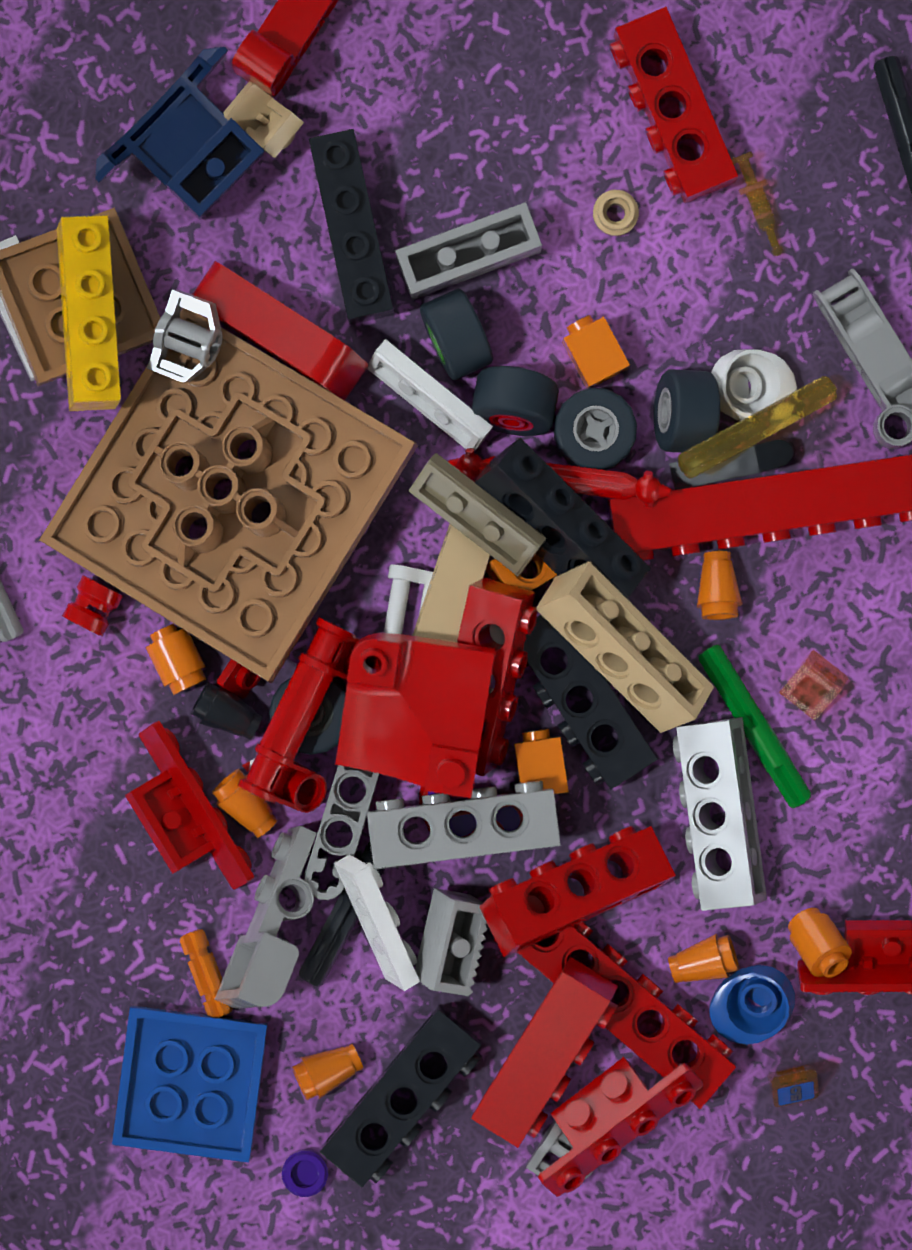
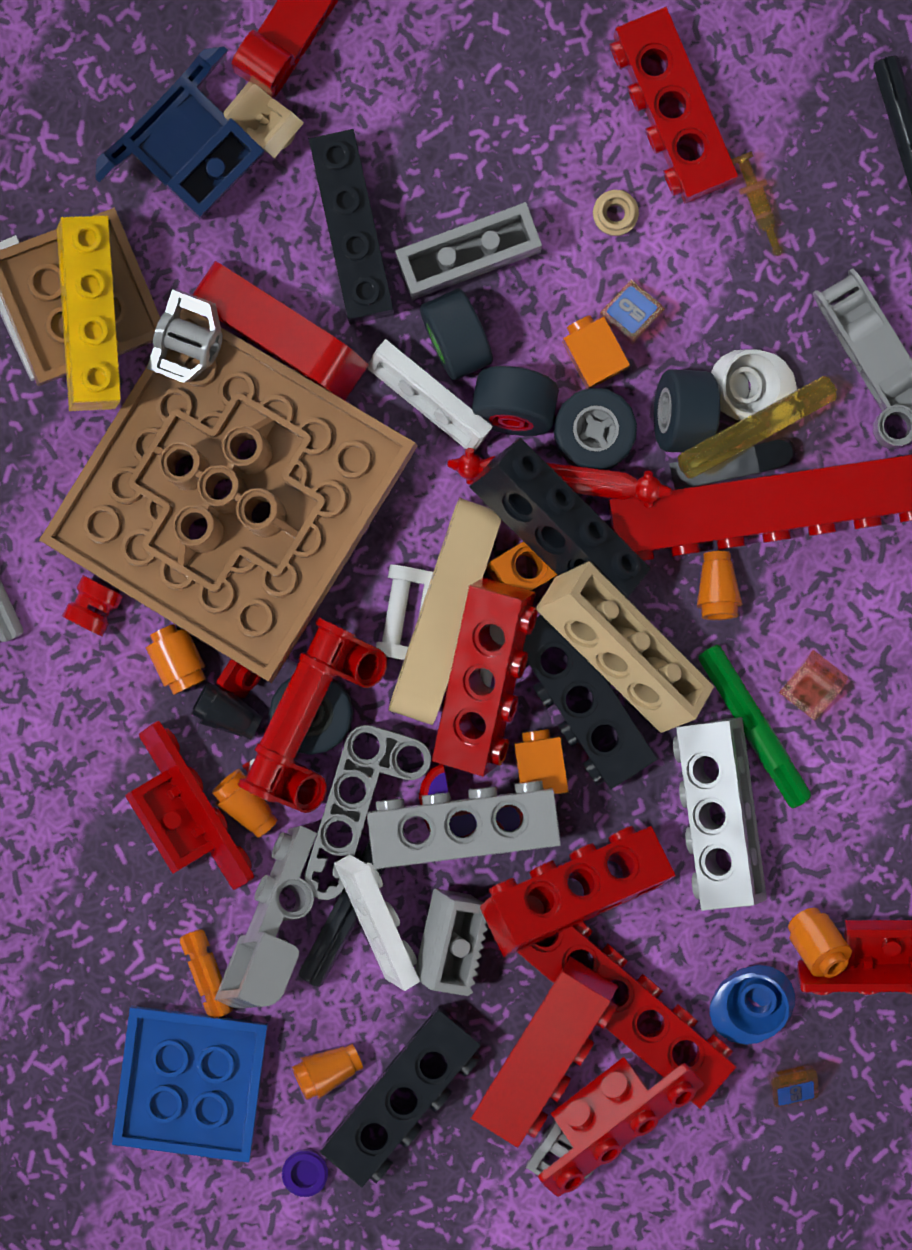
red slope [335,633,496,798] -> none
dark tan tile [408,453,547,576] -> none
orange cone [668,933,739,983] -> none
none -> slope [599,280,666,345]

